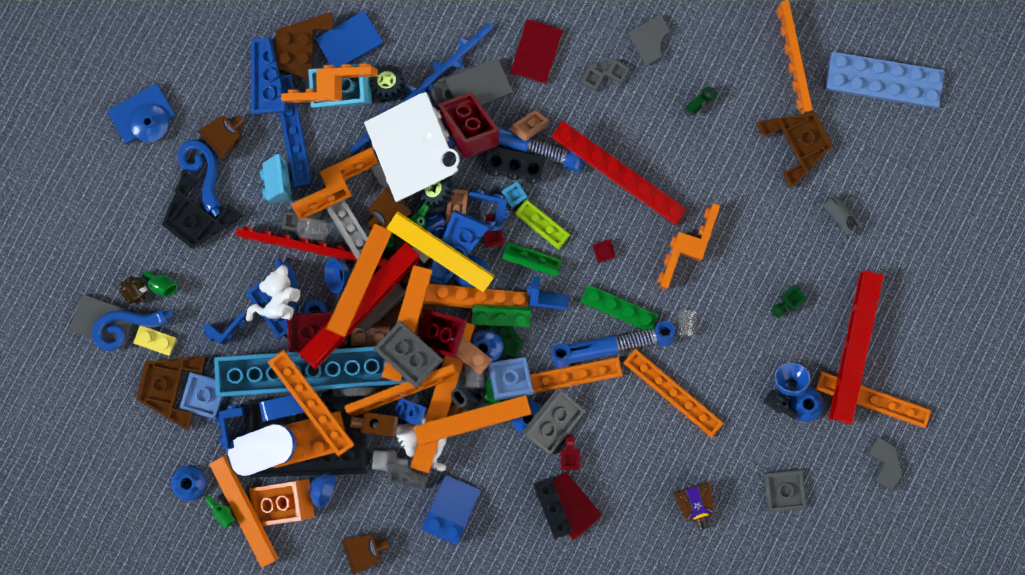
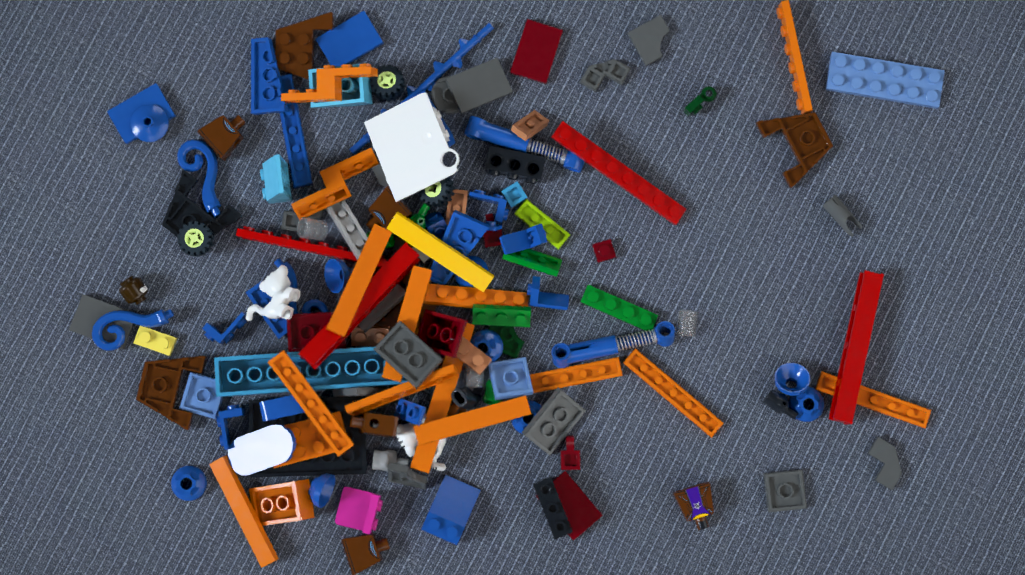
green piece [143,271,178,298] -> none
green piece [205,495,236,530] -> none
dark red slope [438,92,499,159] -> none
orange bracket [657,203,720,290] -> none
dark green plate [770,284,807,318] -> none
none -> black wheel [177,221,214,257]
none -> dark pink bracket [335,487,383,534]
none -> blue bracket [499,224,548,255]

